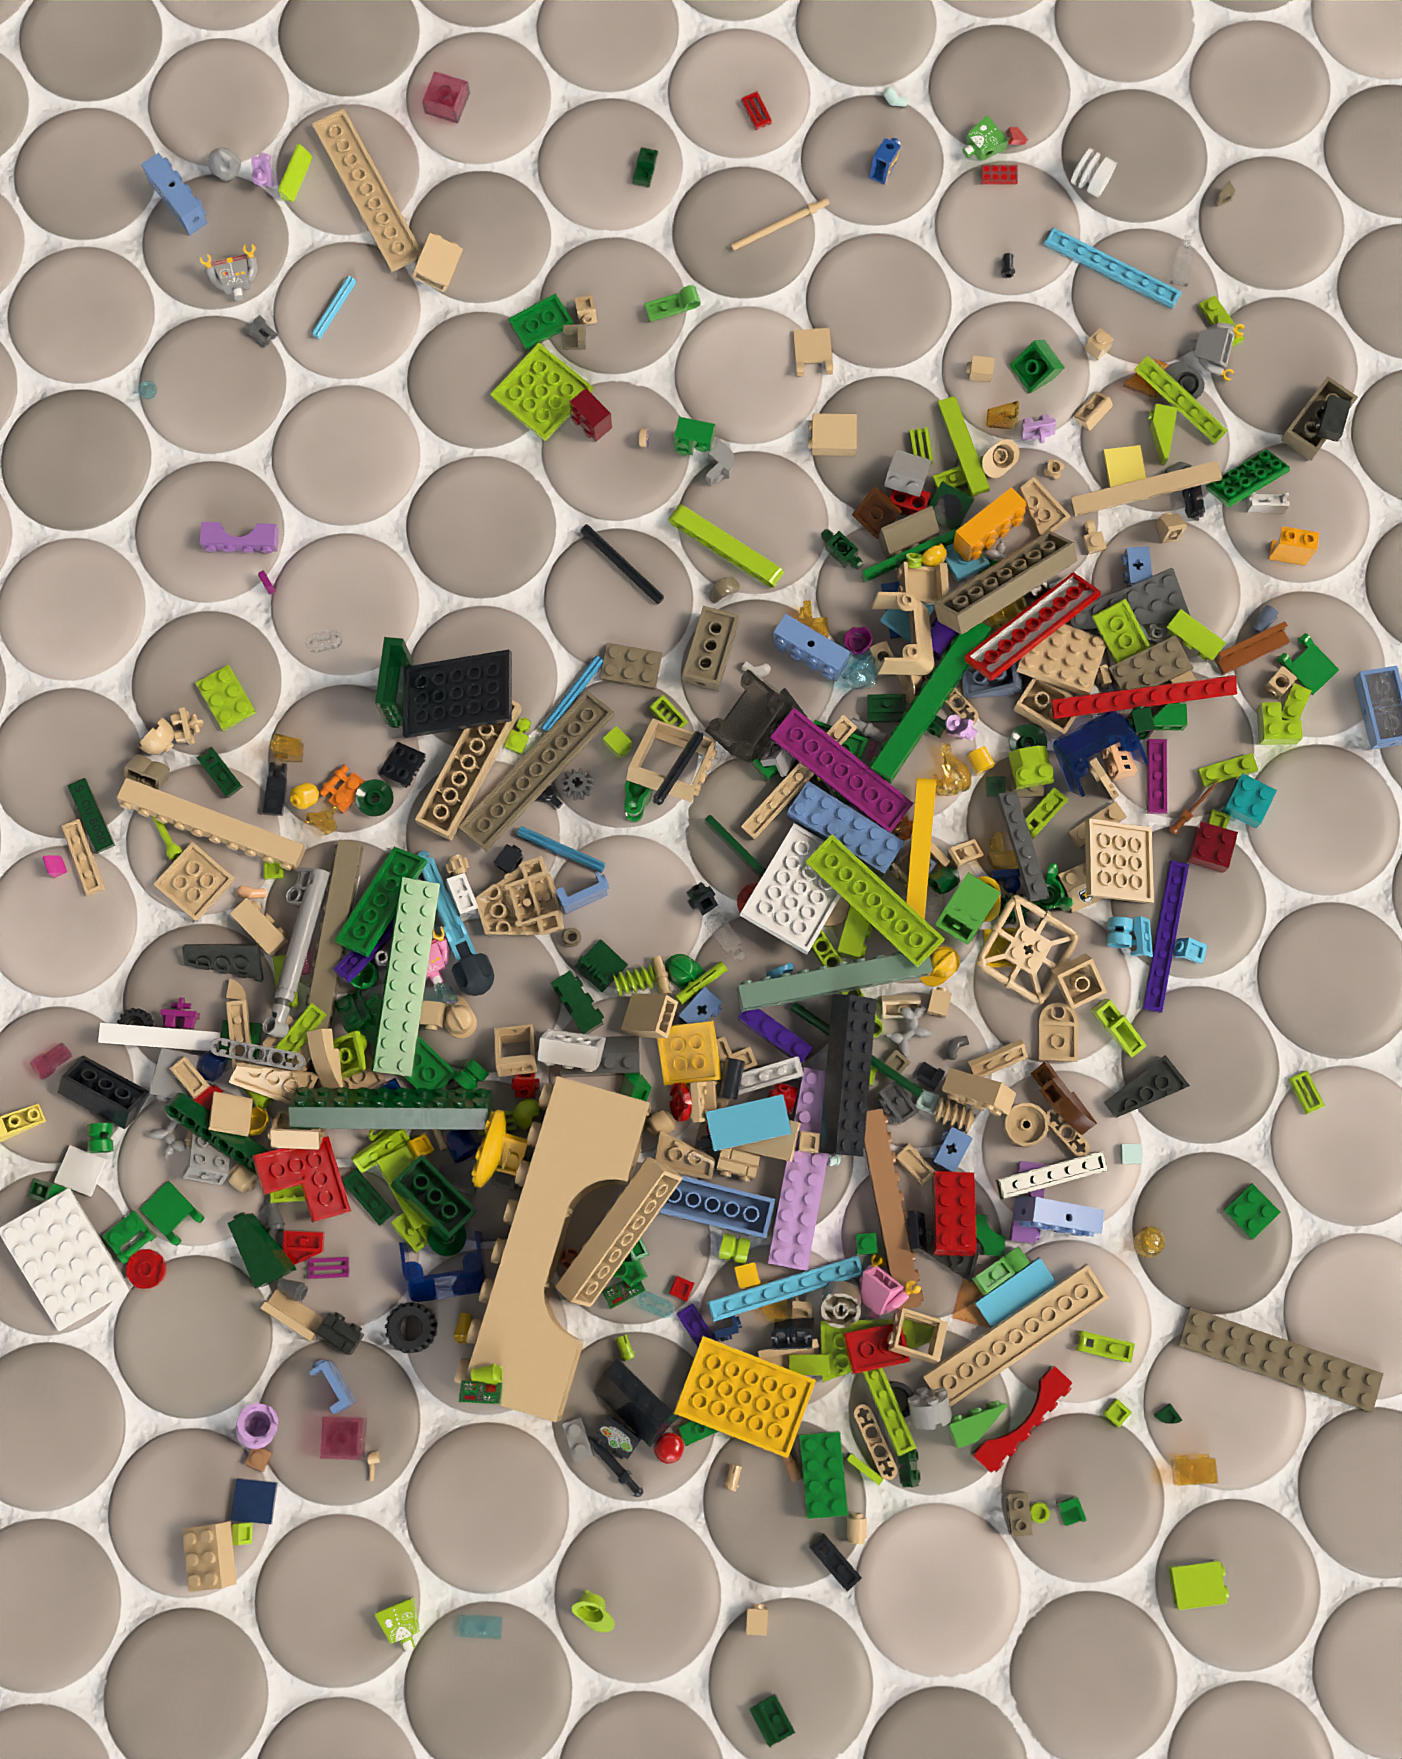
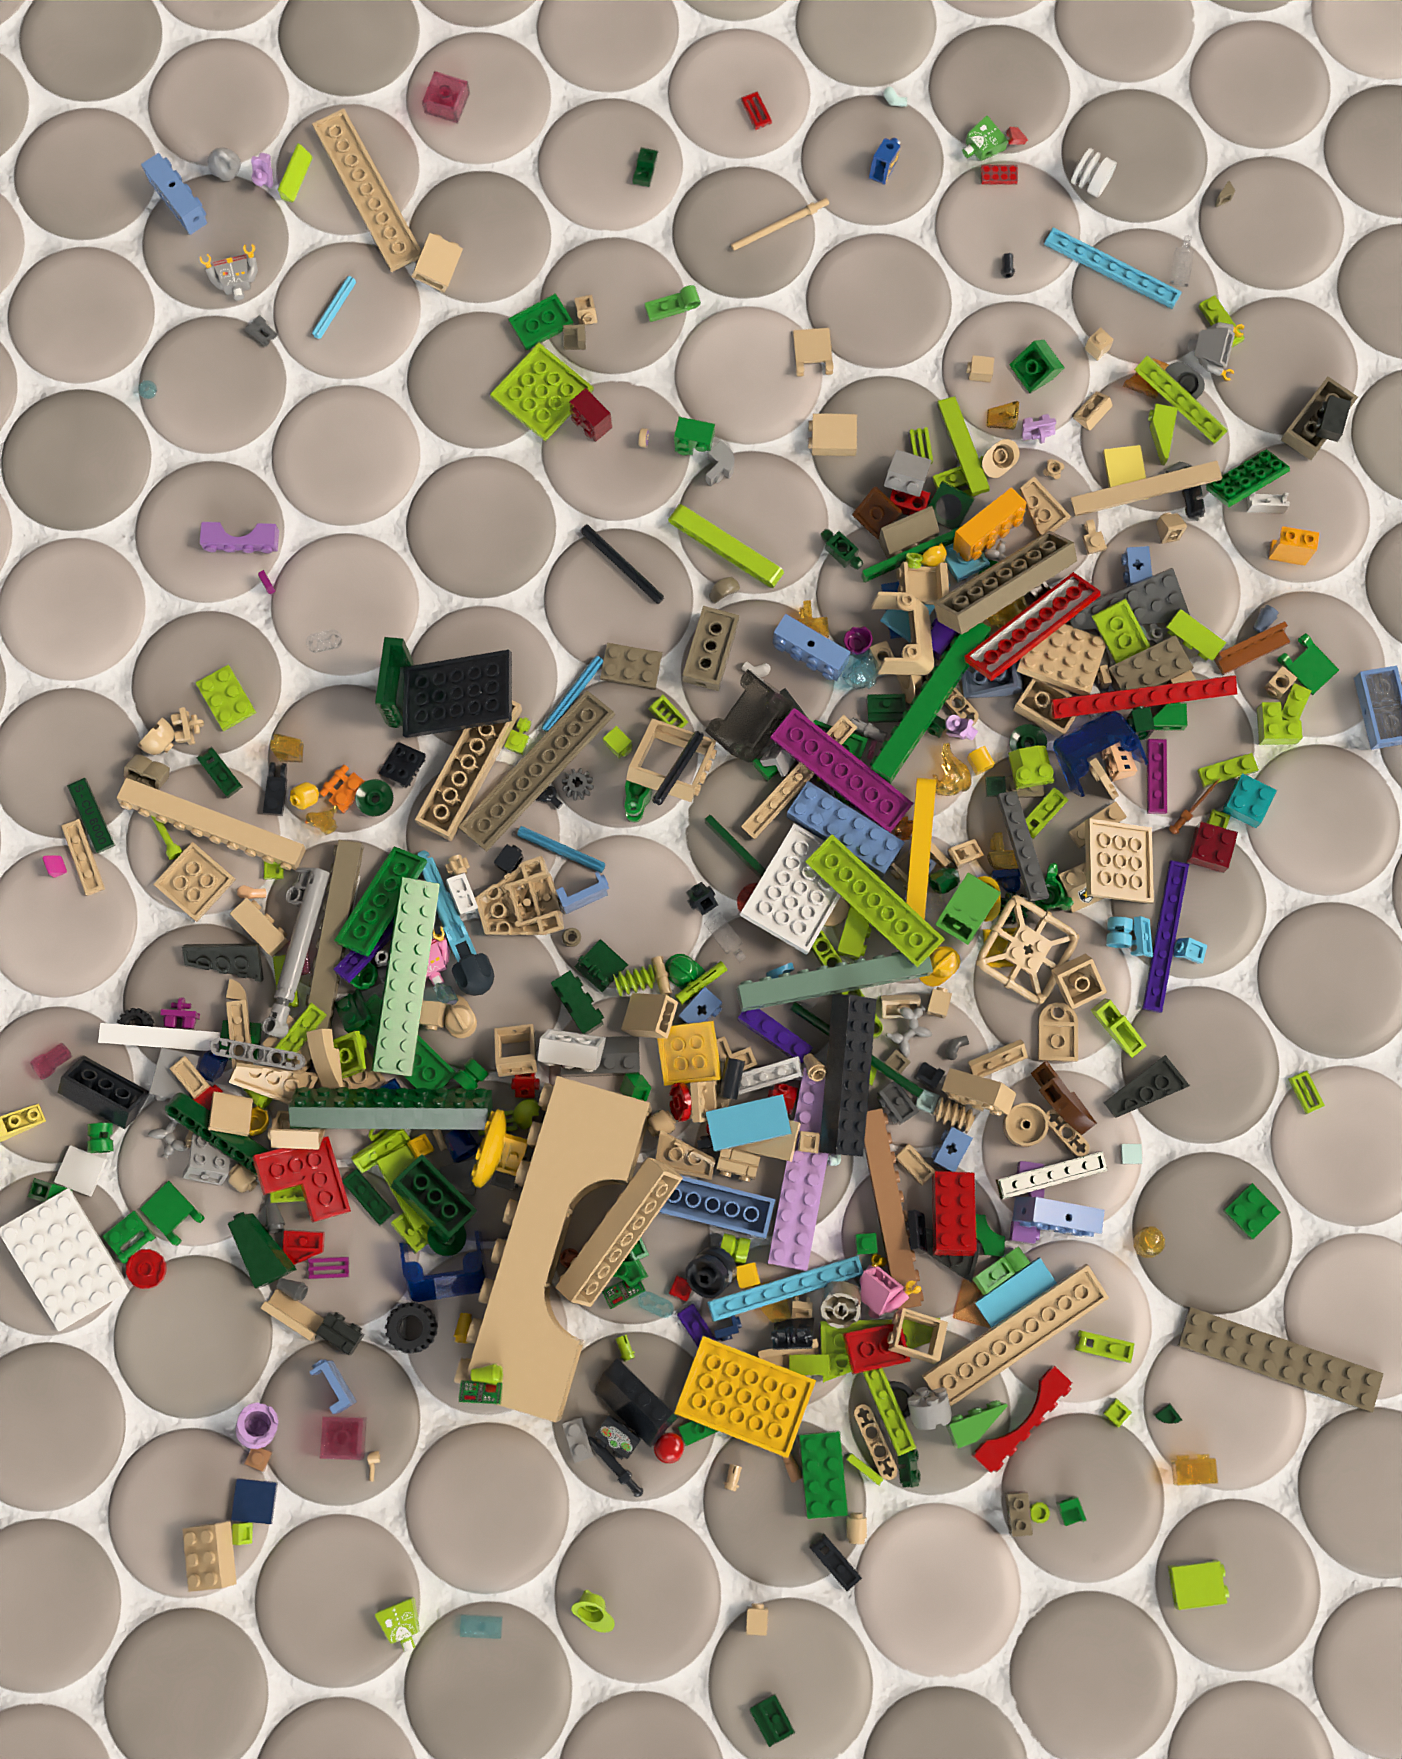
none -> black wheel [685,1246,737,1298]
none -> tan cone [803,1054,826,1082]

